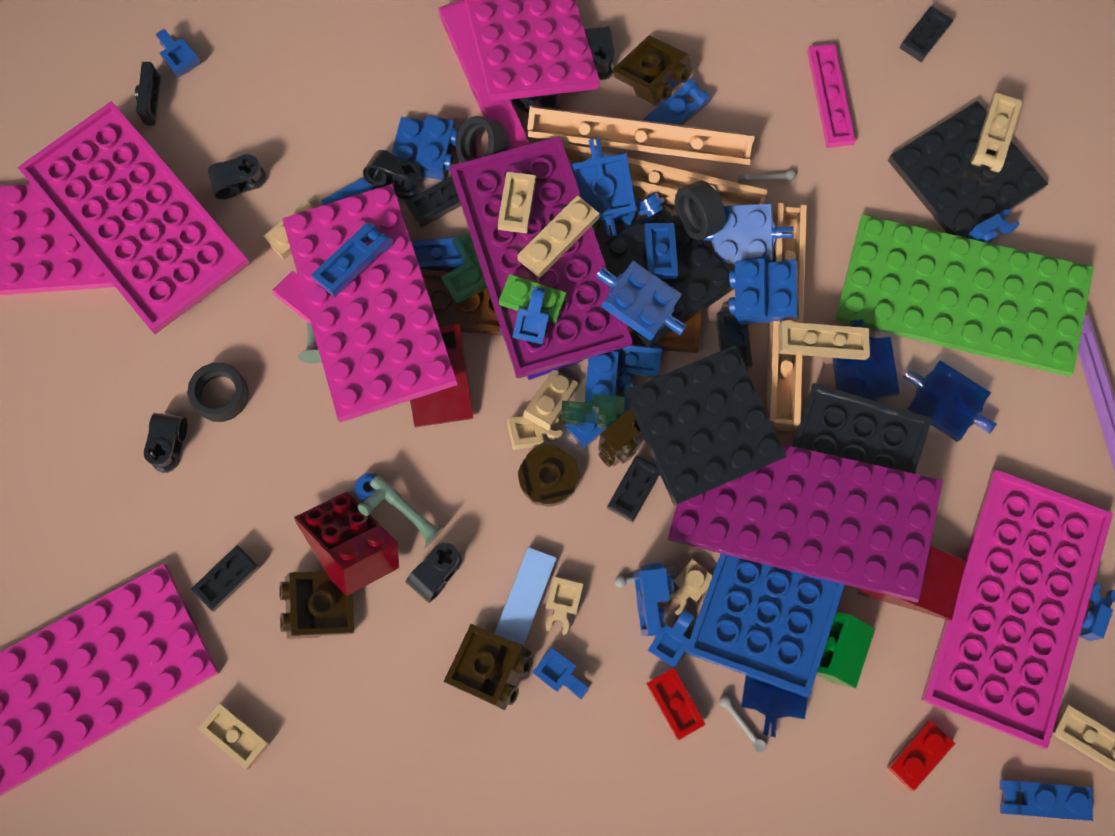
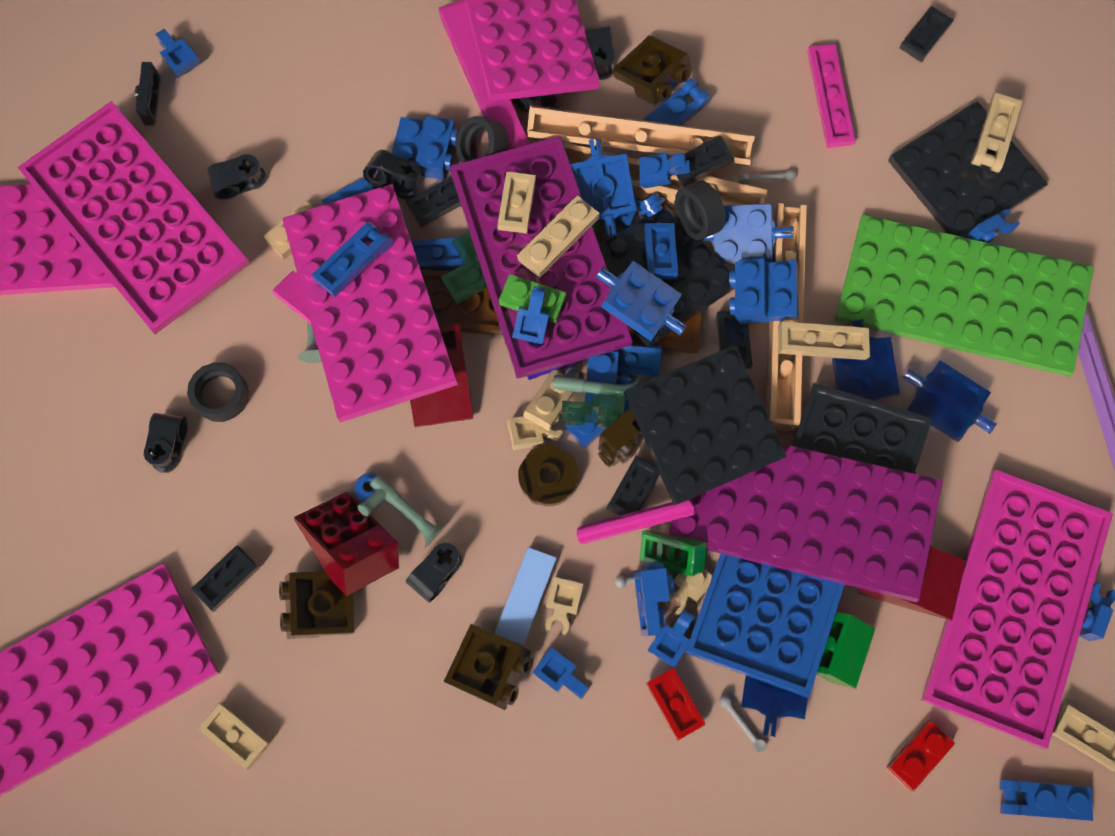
none -> sand green piece [553,367,638,400]
none -> dark pink axle [576,499,695,544]
none -> blue plate [639,152,690,189]
none -> green slope [639,530,707,576]
none -> black plate [676,135,734,187]

